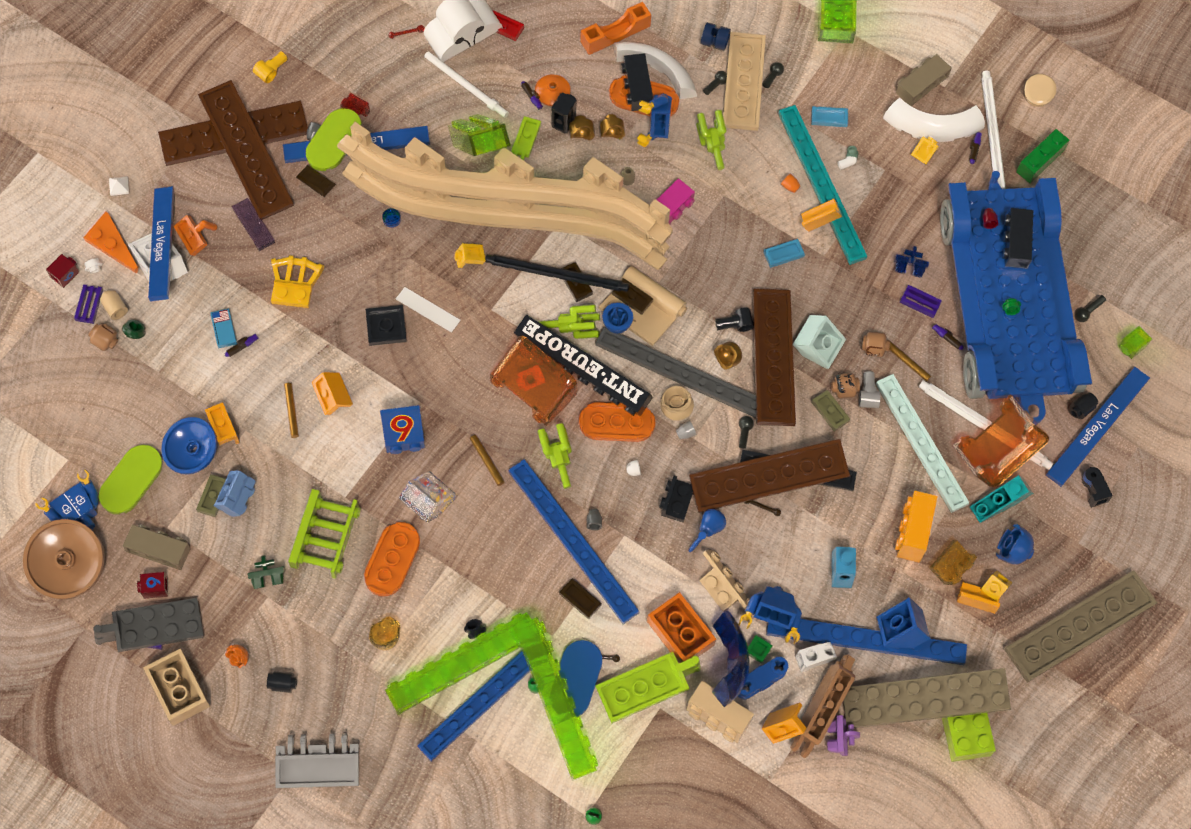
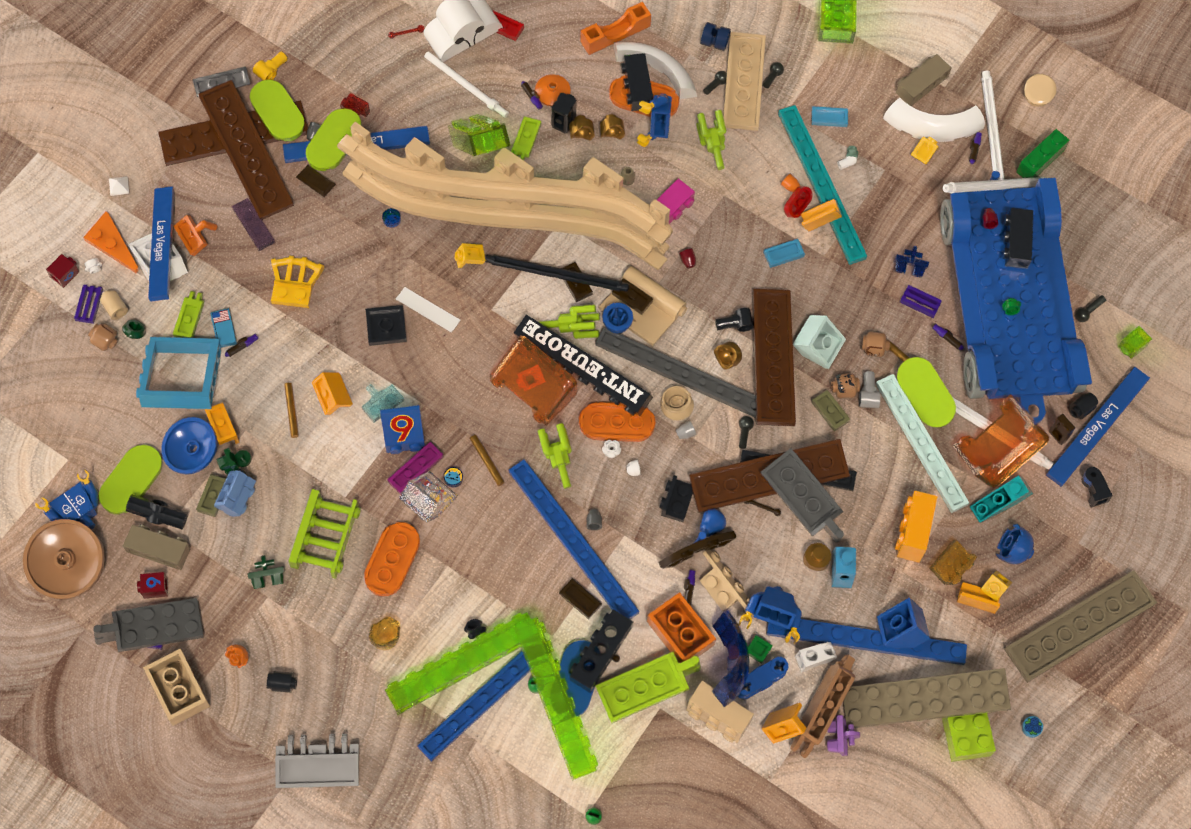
none -> black piece [126,494,188,530]
none -> dark azure window [136,337,221,409]
none -> lime hinge [173,291,204,338]
none -> brick [192,66,250,97]
none -> dark green hips [216,448,252,476]
none -> lime tile [250,80,305,141]
none -> clear light blue plate [362,384,404,423]
none -> magenta plate [387,442,444,495]
none -> tile [444,467,463,488]
none -> black brick [569,609,634,693]
none -> white plate [602,440,621,458]
none -> dark brown tile [658,531,737,569]
none -> dark red hose [679,248,696,269]
none -> dark brown piece [684,570,696,606]
none -> dark grey hinge [760,448,844,543]
none -> red plate [784,186,813,218]
none -> pearl gold piece [803,543,831,571]
none -> lime tile [897,357,956,428]
none -> white piece [943,177,1044,194]
none -> tile [1022,716,1043,738]
none -> dark brown tile [1049,414,1075,445]

